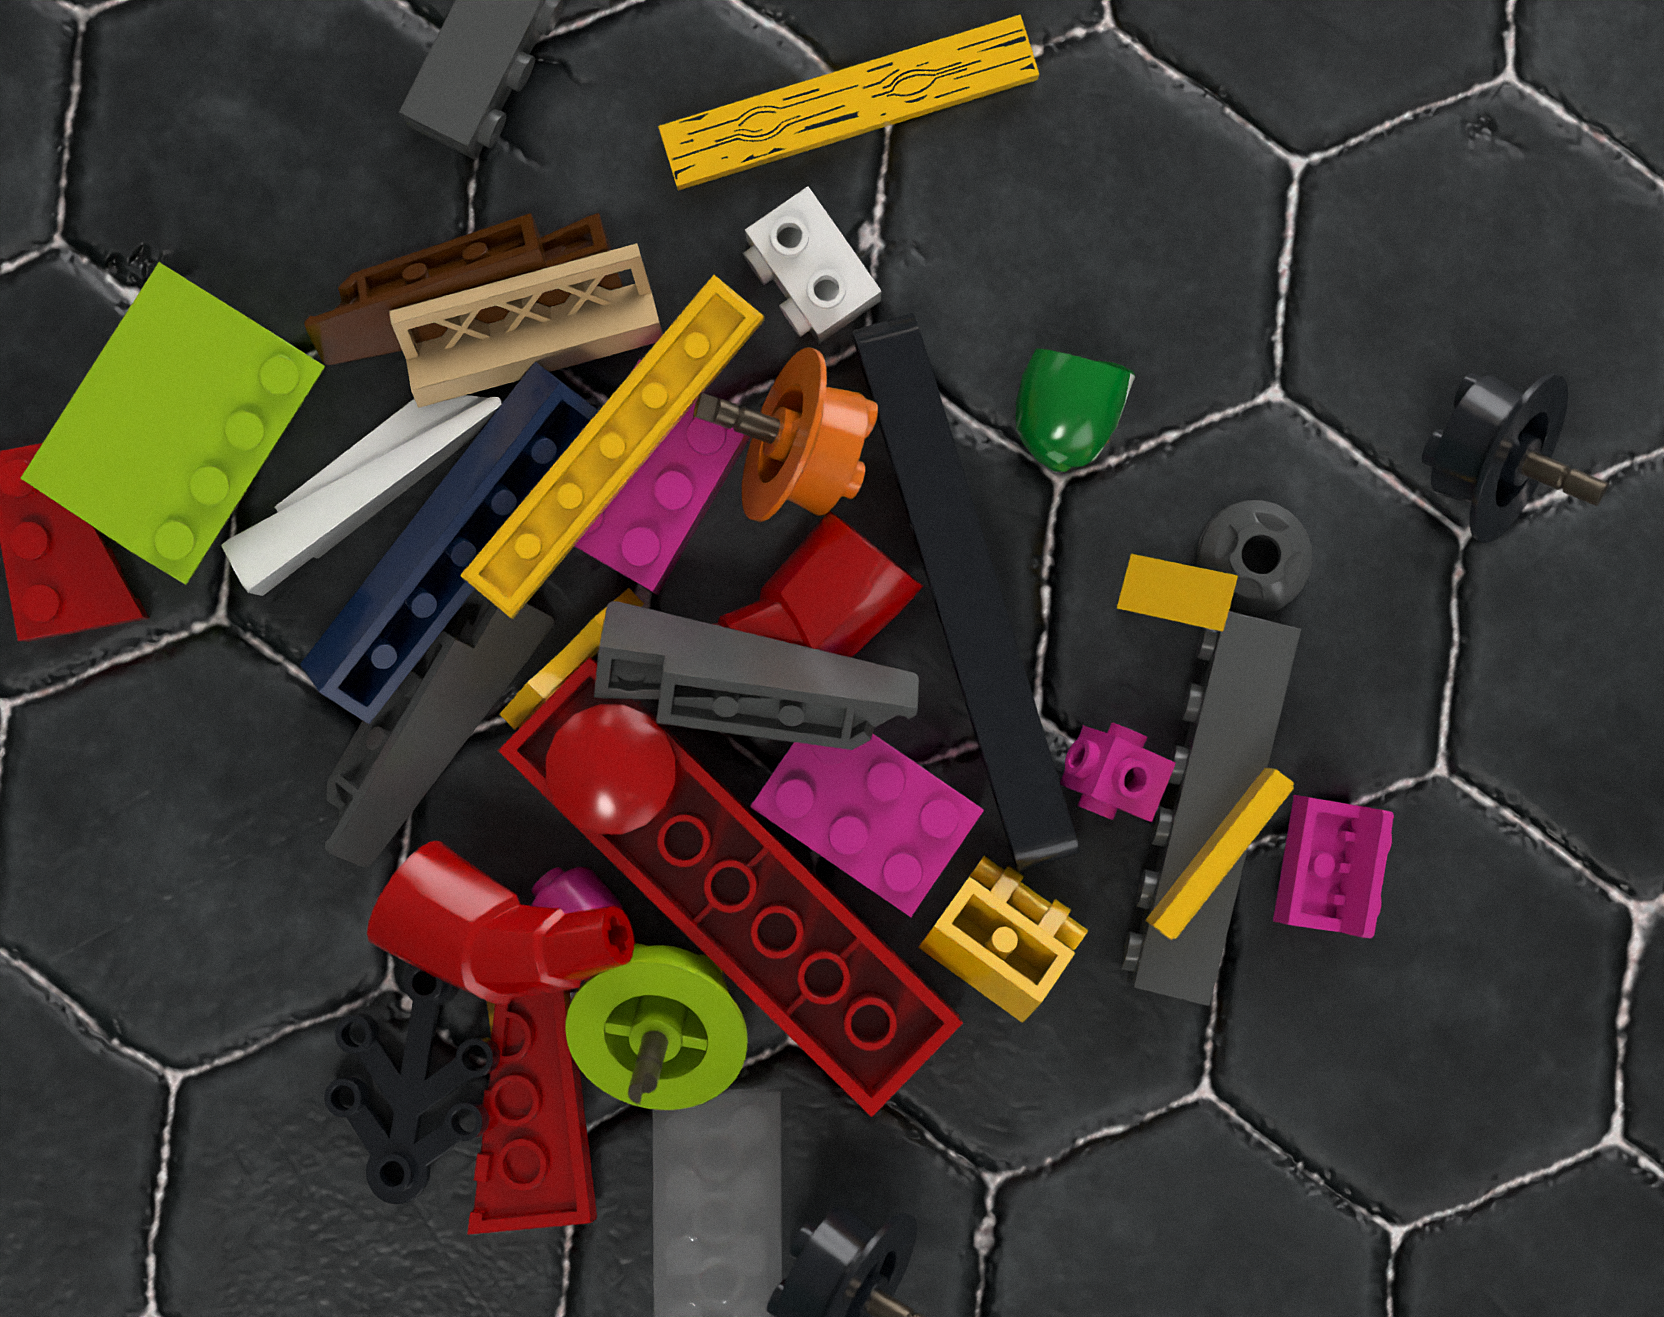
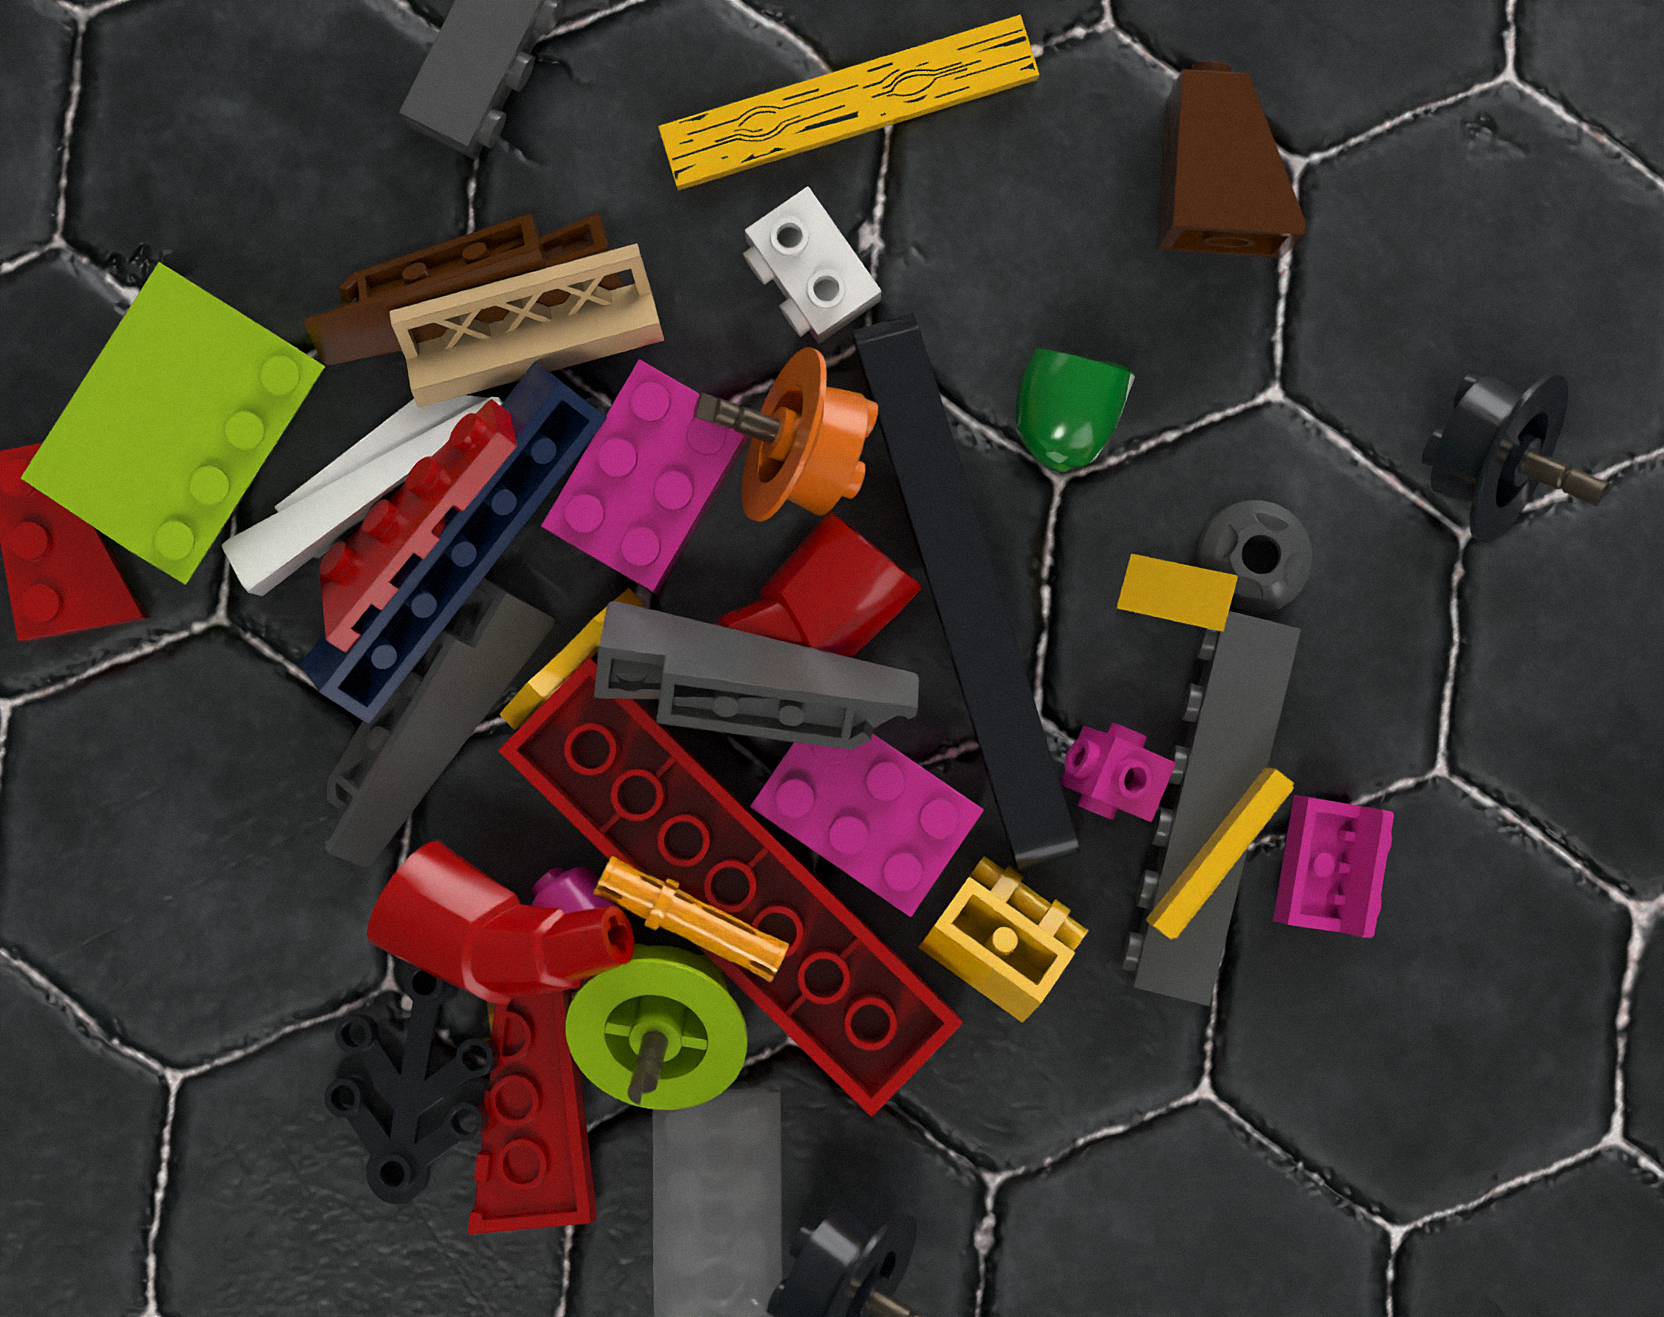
yellow tile [460,275,765,619] -> none
red dish [546,705,676,834] -> none
none -> red wing [319,399,517,653]
none -> light orange pin [593,856,789,982]
none -> reddish brown slope [1157,61,1305,258]

